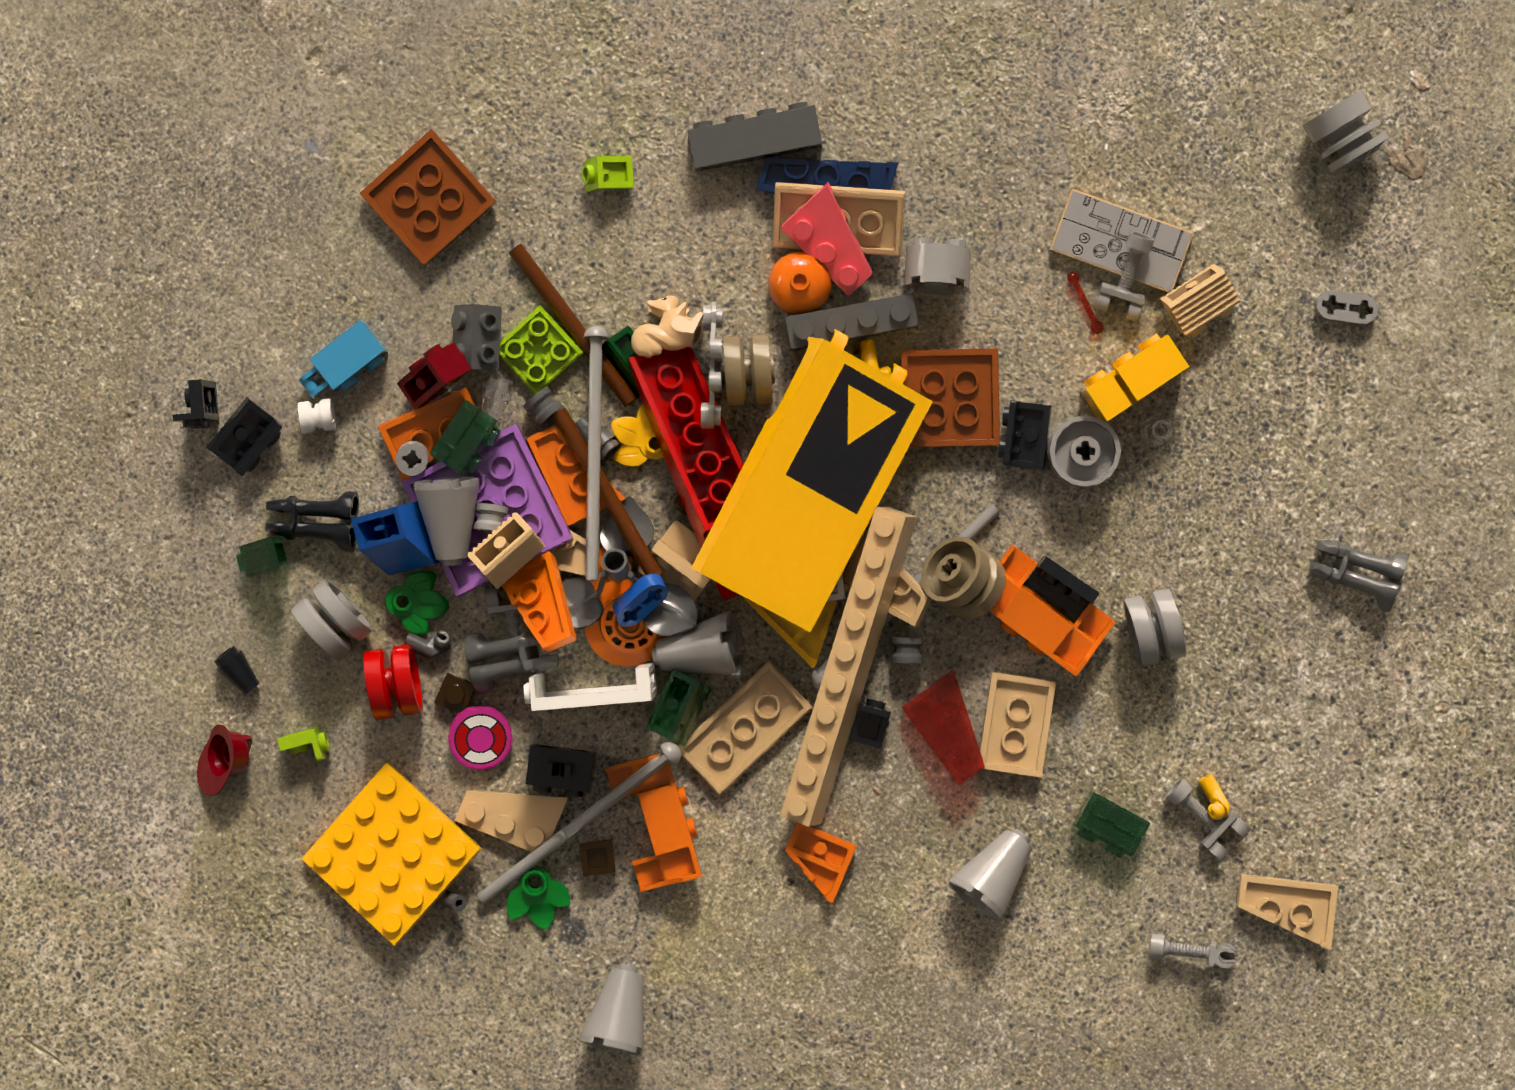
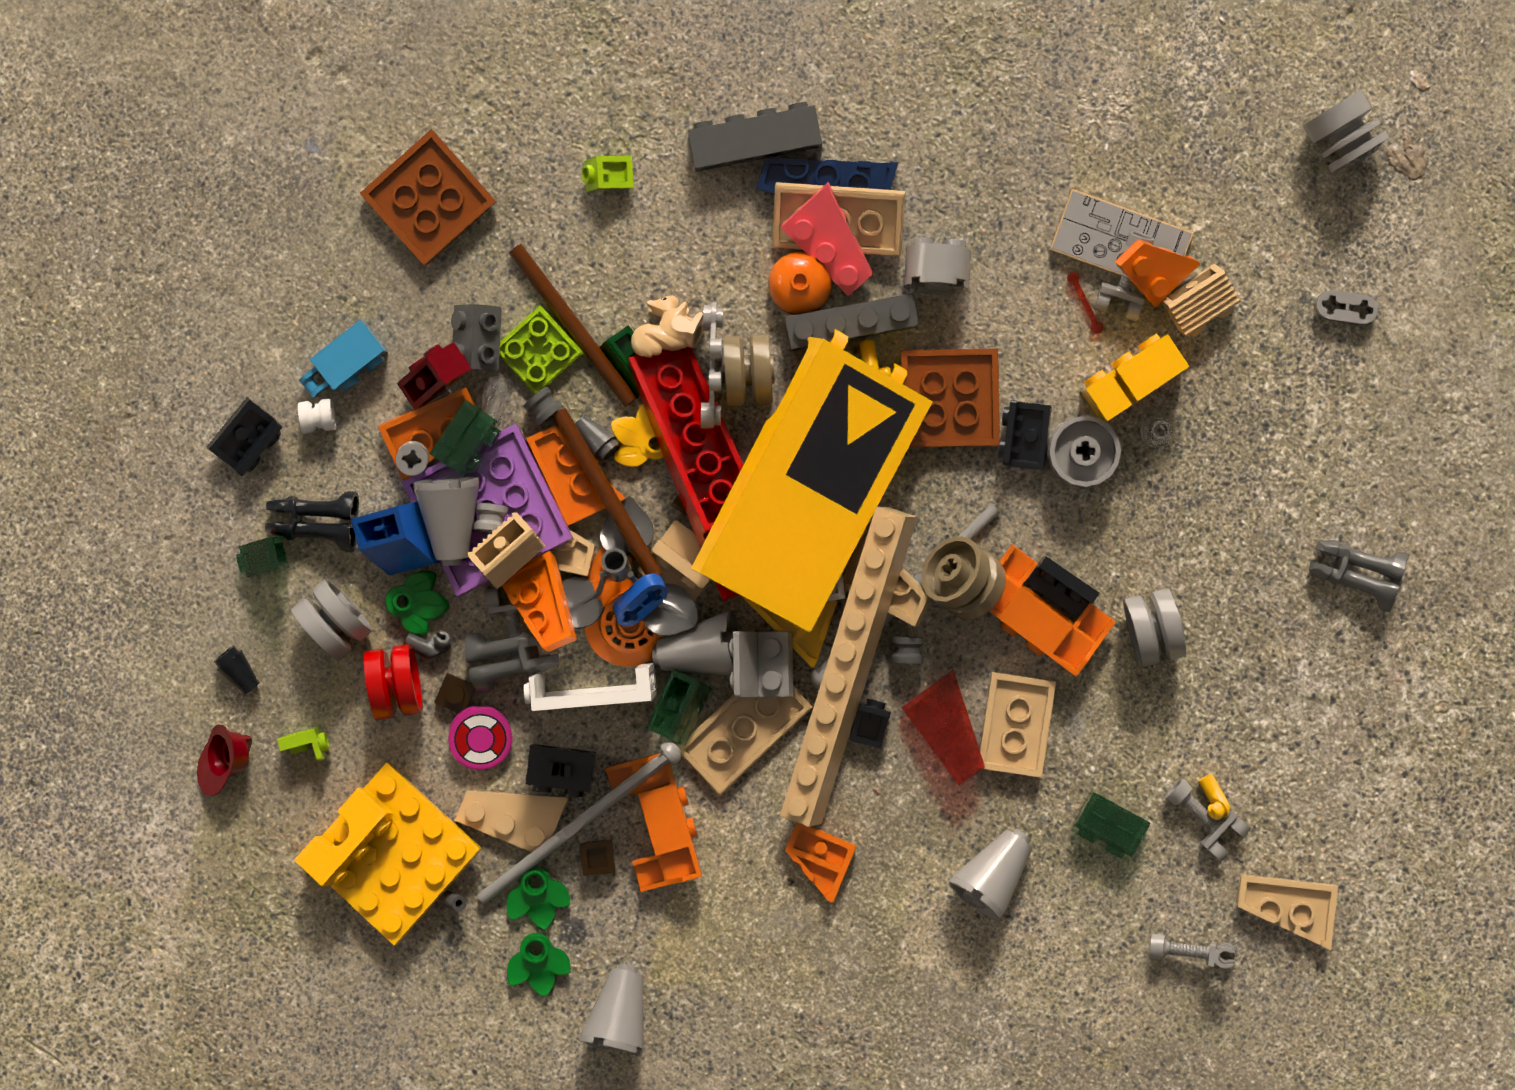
black bracket [172,379,219,429] -> none
light grey bar [584,326,609,581] -> none
none -> yellow arch [294,787,394,886]
none -> green plate [507,933,571,997]
none -> light grey bracket [729,631,793,697]
none -> orange wing [1115,239,1200,308]

